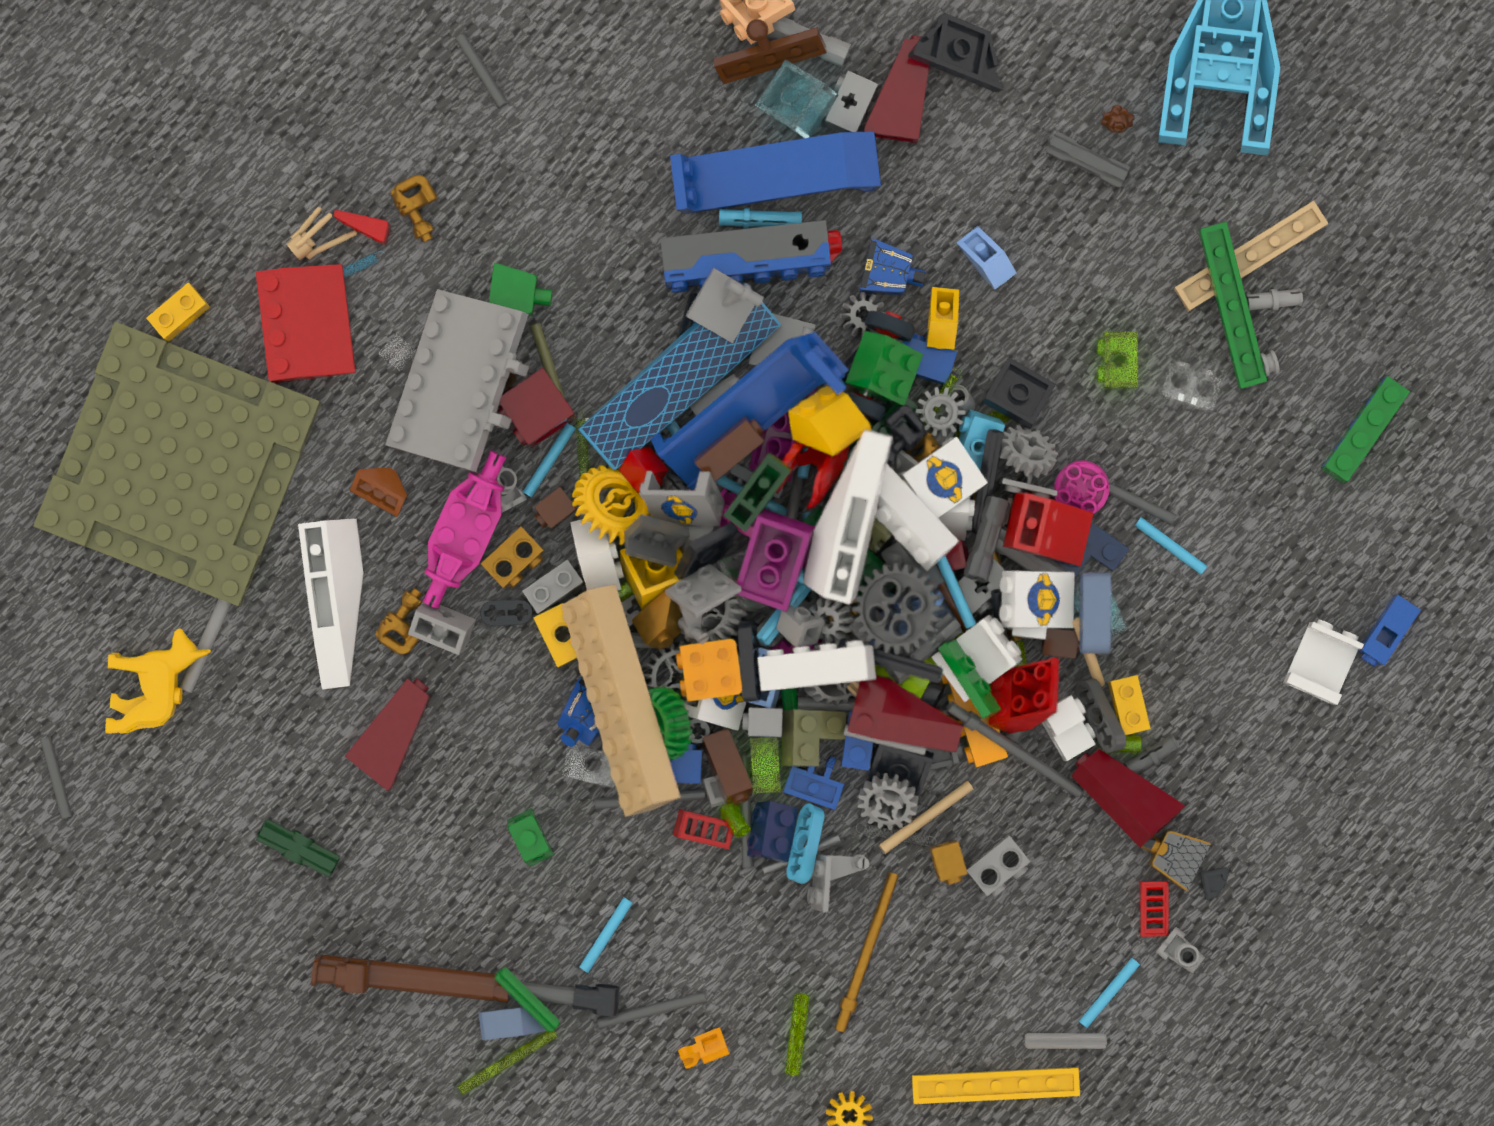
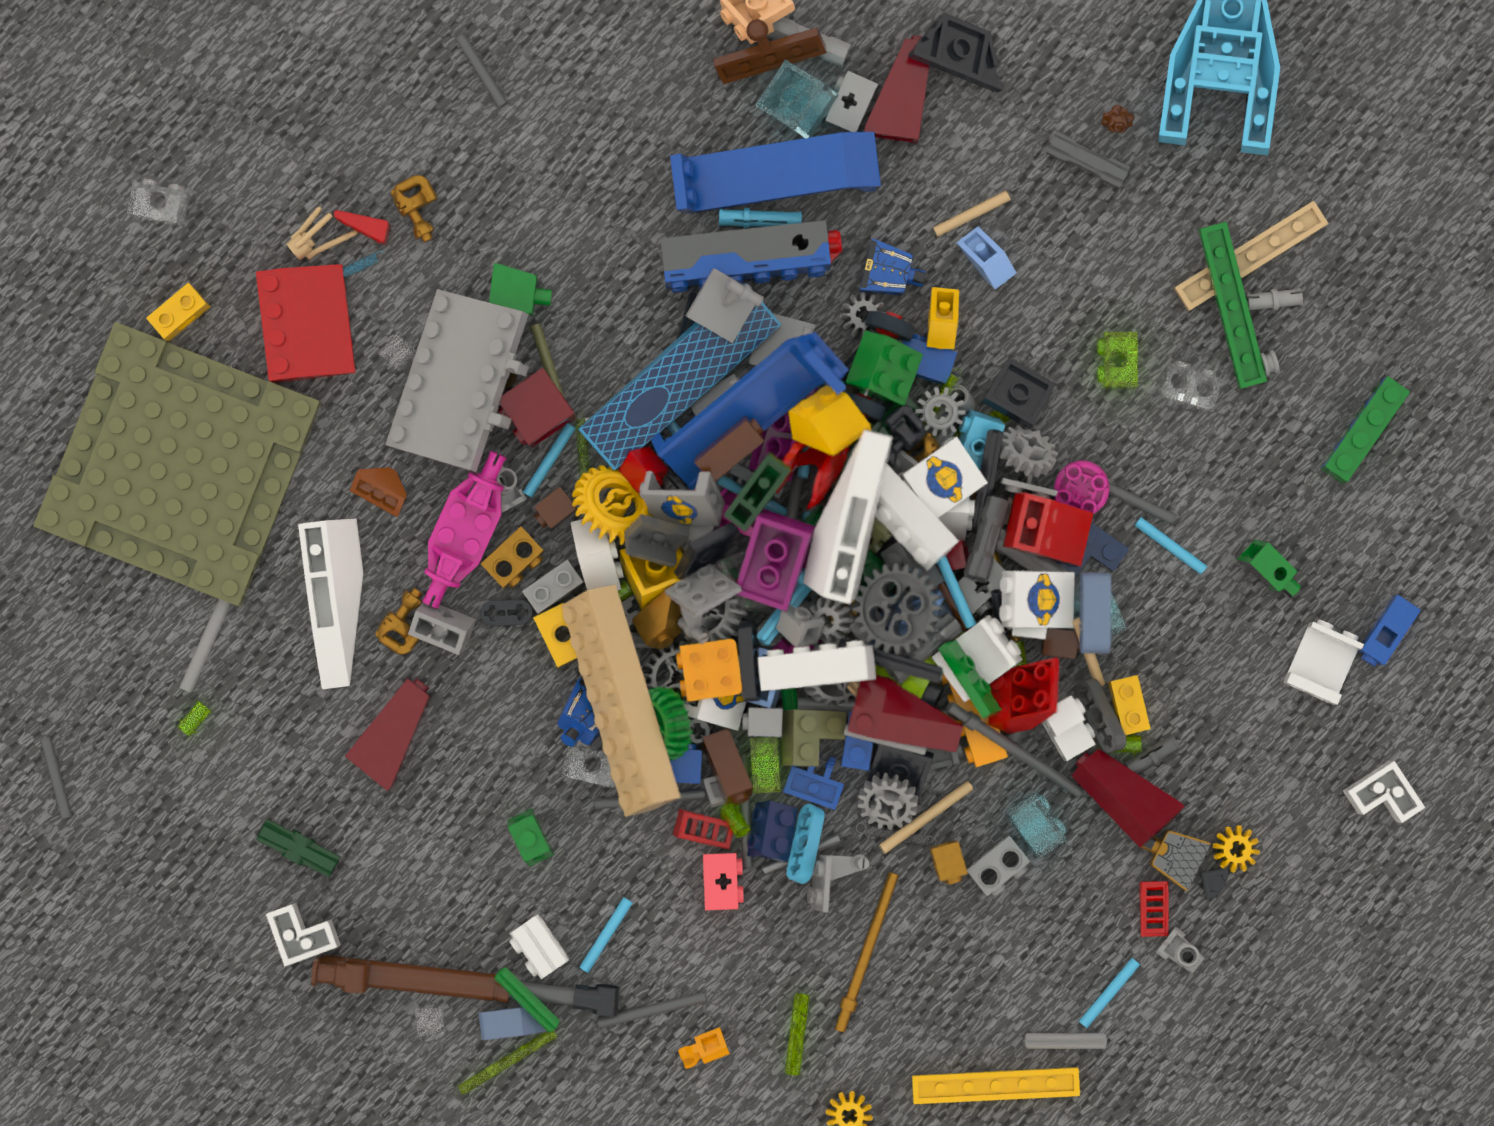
yellow animal [105,628,211,734] -> none
none -> clear brick [127,178,191,227]
none -> clear neon green pin [177,700,211,737]
none -> white brick [266,903,341,966]
none -> clear slope [415,1007,444,1035]
none -> white brick [509,913,570,979]
none -> coral brick [703,853,744,910]
none -> tan bar [933,191,1010,237]
none -> clear light blue brick [1004,792,1067,859]
none -> yellow gear [1212,825,1260,872]
none -> green torso [1237,539,1301,598]
none -> white brick [1343,761,1425,823]

